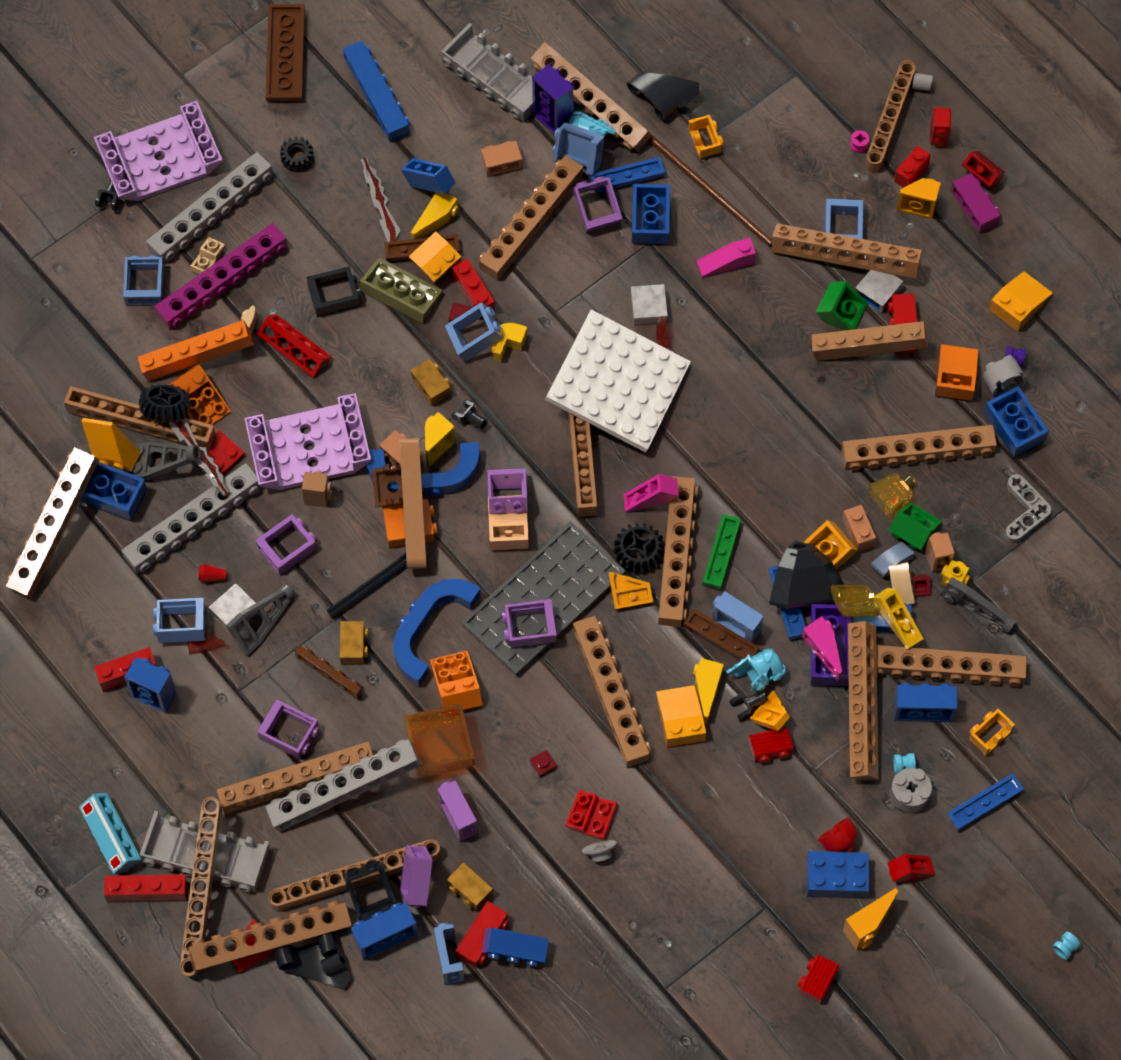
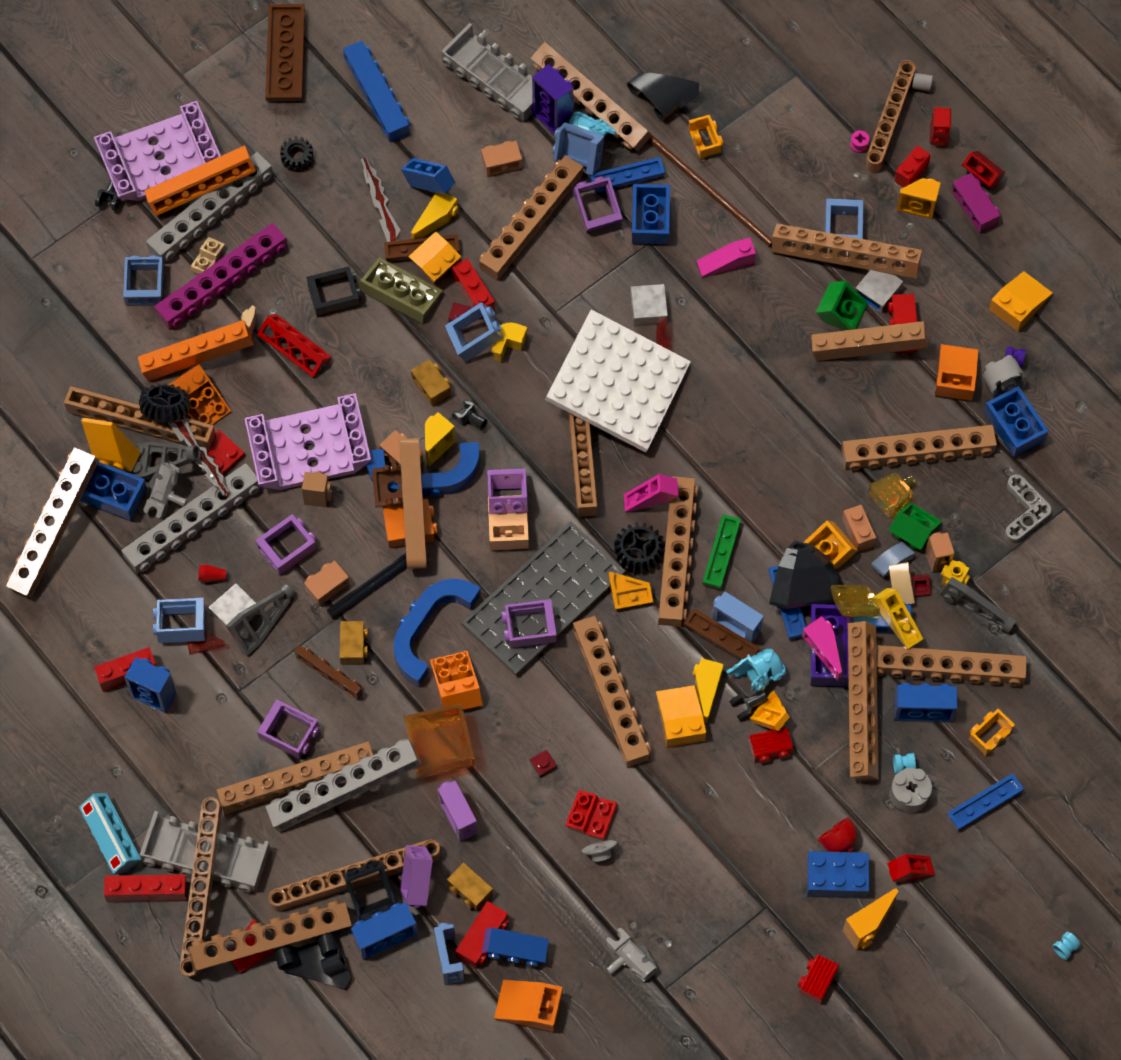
none -> orange brick [144,146,256,216]
none -> light grey piece [144,462,187,519]
none -> nougat brick [304,560,350,607]
none -> orange slope [494,980,563,1032]
none -> light grey piece [606,928,657,982]

